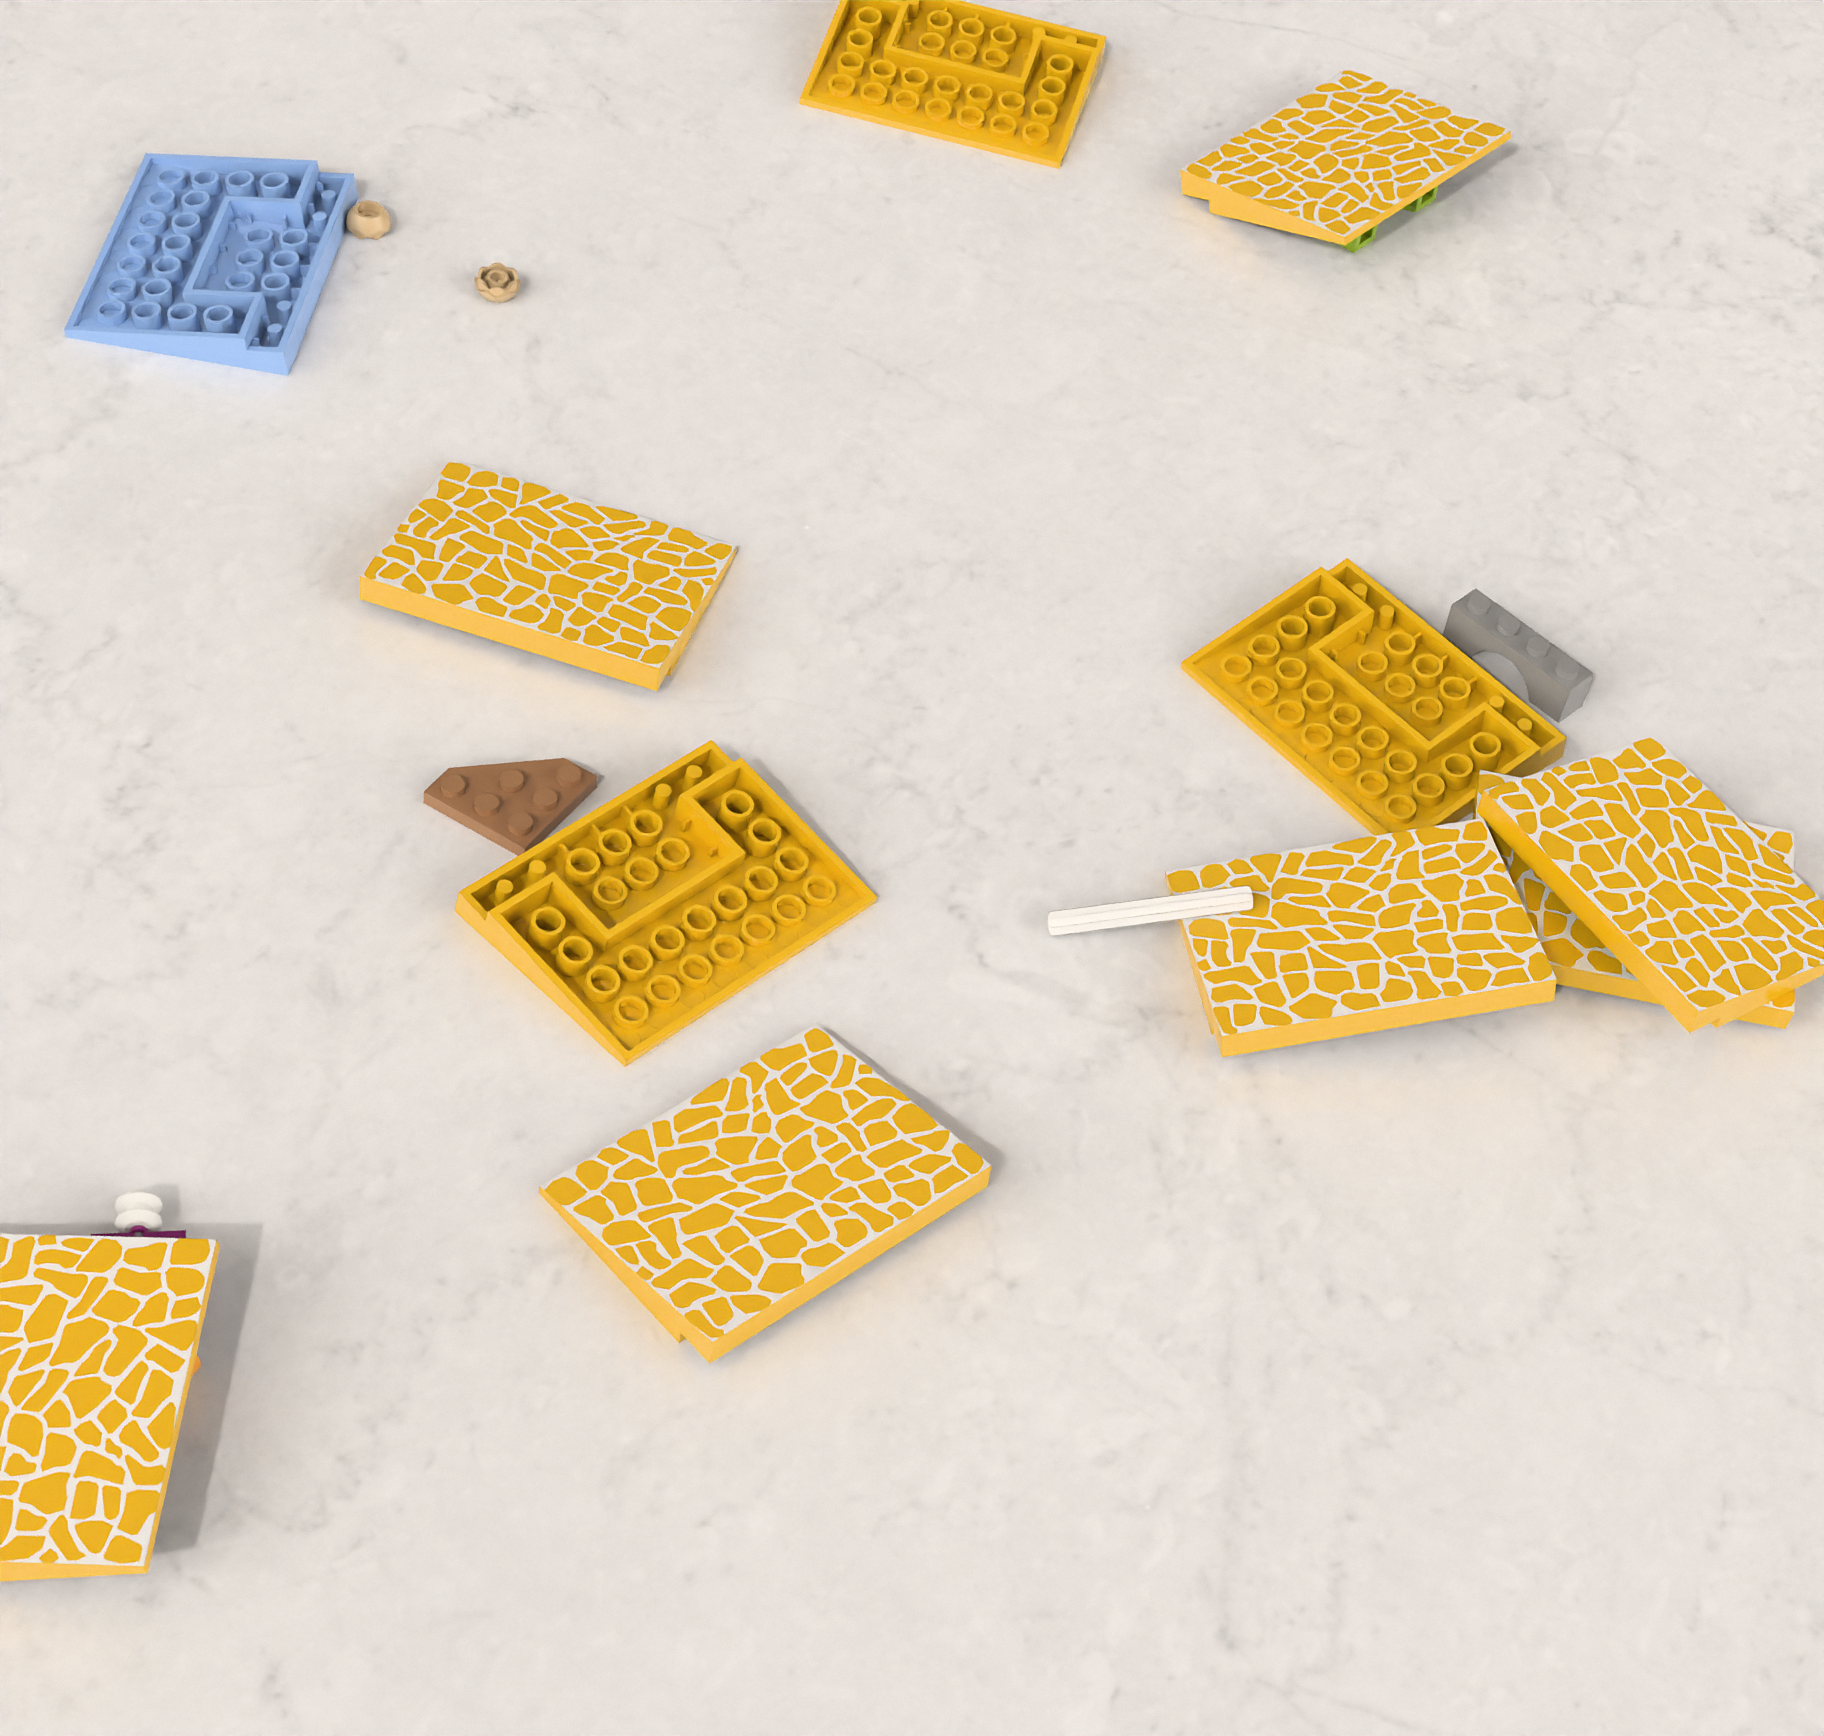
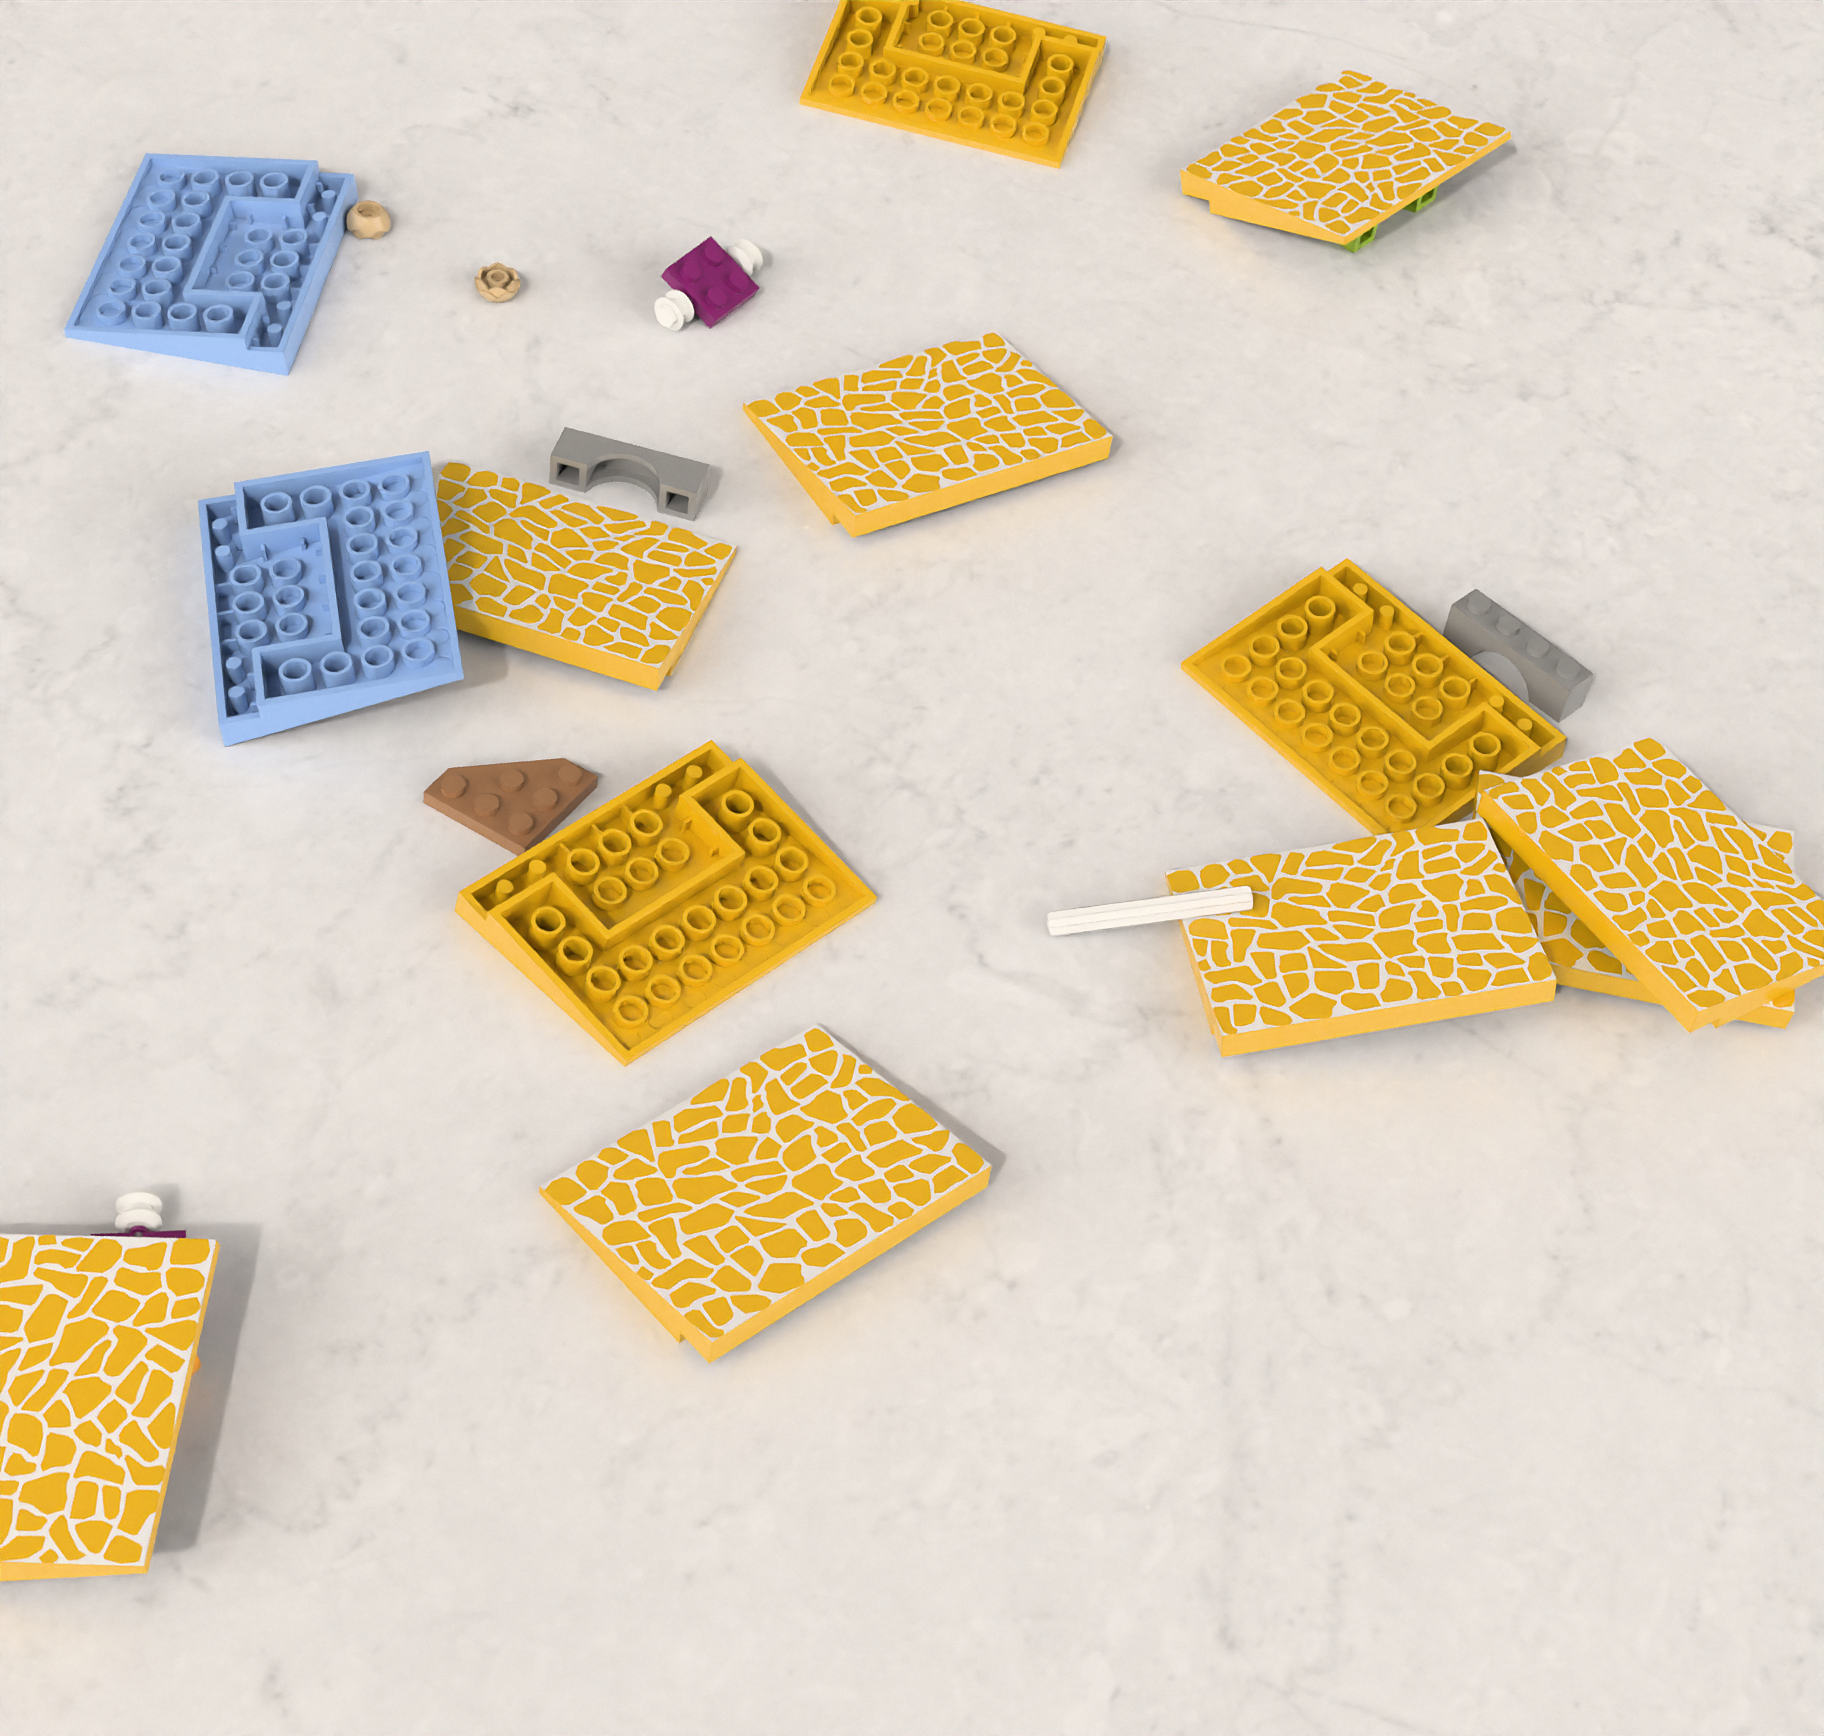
none -> light blue slope [198,451,464,747]
none -> light grey arch [549,427,710,521]
none -> magenta plate [654,236,763,330]
none -> yellow slope [743,330,1113,538]

